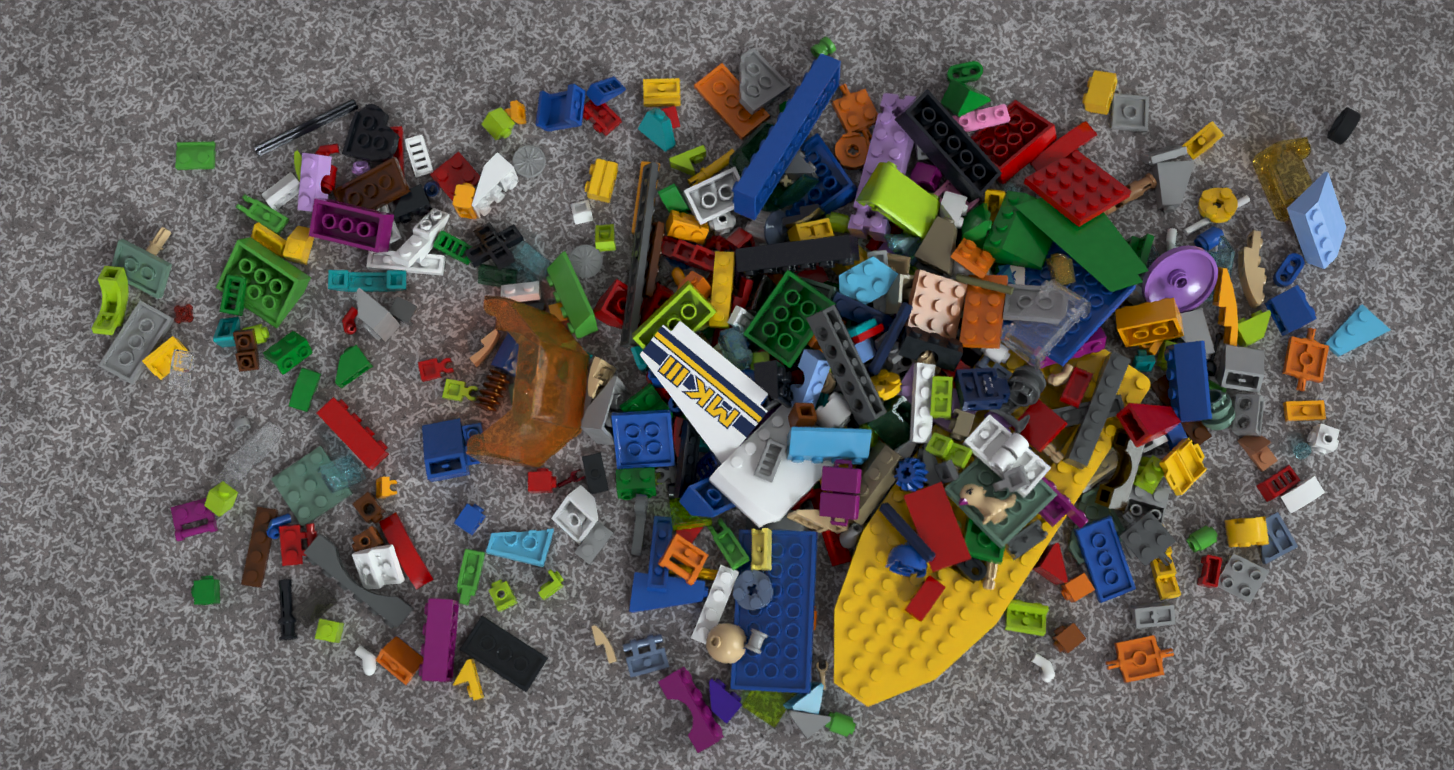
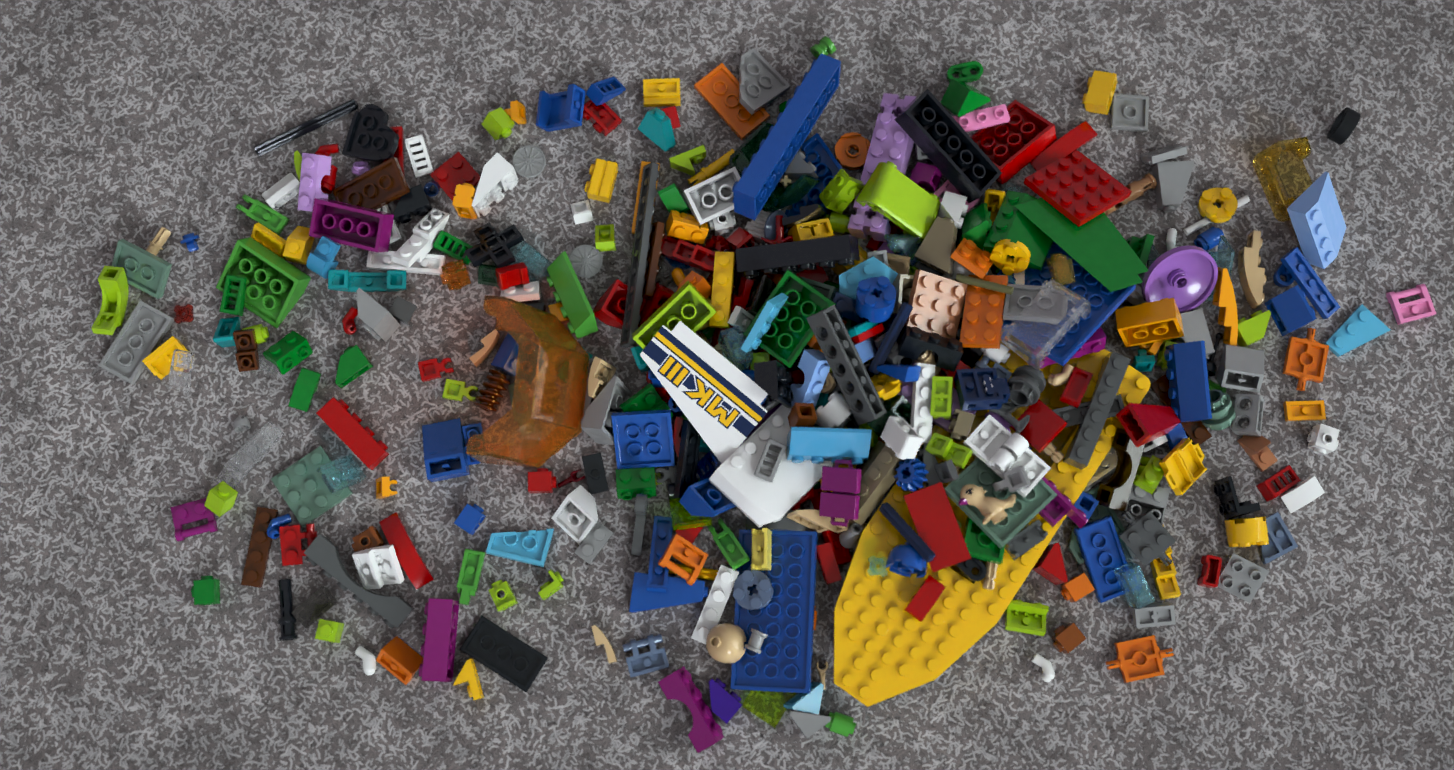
bright green plate [175,141,216,170] -> none
reddish brown brick [352,492,386,524] -> none
orange plate [831,84,878,140] -> none
yellow slope [1182,121,1224,160] -> none
bright green brick [1186,525,1218,552] -> none
clear light blue hinge [1294,442,1312,459] -> none
none -> blue plate [180,233,200,252]
none -> dark azure brick [306,236,341,279]
none -> clear orange brick [440,259,471,291]
none -> red piece [495,262,530,290]
none -> medium azure wing [741,293,788,353]
none -> red plant [761,215,793,245]
none -> red slope [817,542,842,585]
none -> lime bracket [819,169,865,214]
none -> blue brick [855,276,896,323]
none -> clear light blue plate [868,556,888,577]
none -> blue slope [876,364,921,382]
none -> white brick [881,416,923,460]
none -> yellow plate [990,239,1031,275]
none -> blue brick [1067,491,1099,520]
none -> clear light blue brick [1114,562,1155,609]
none -> black bracket [1214,476,1261,519]
none -> blue plate [1280,247,1340,319]
none -> bright pink plate [1386,284,1436,325]

